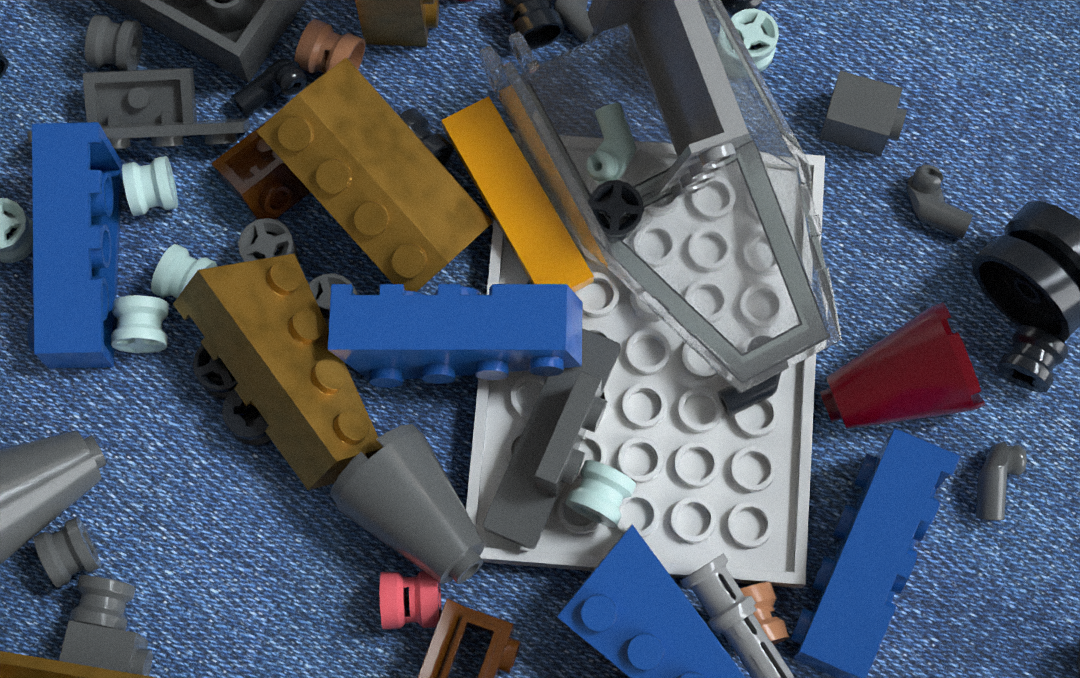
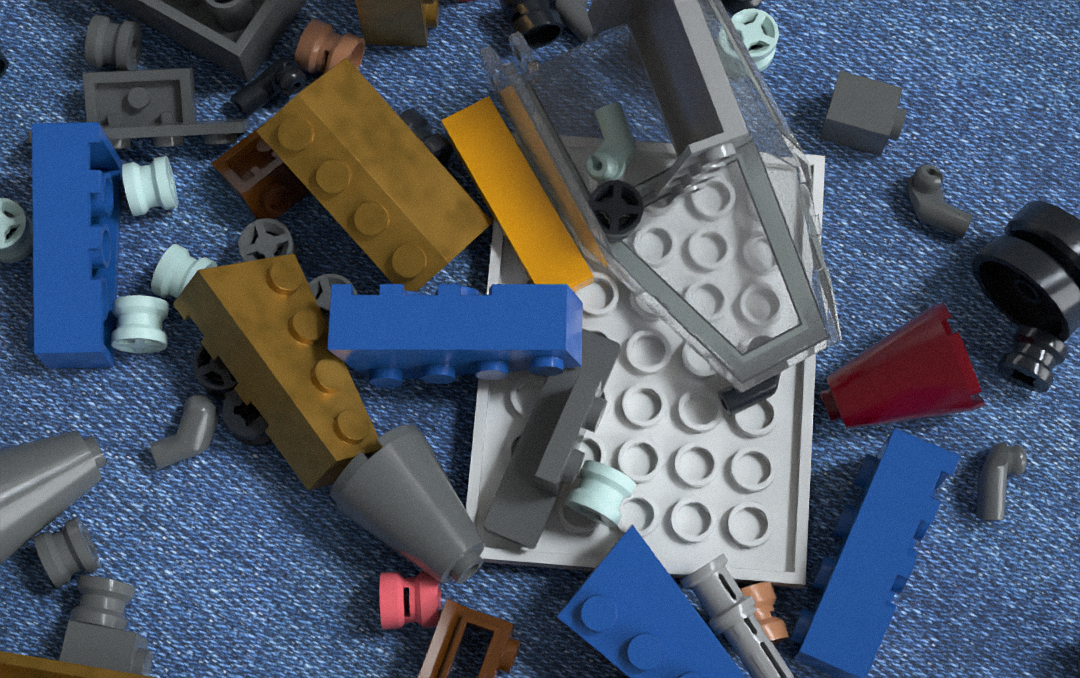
none -> dark grey arm [150,394,219,469]

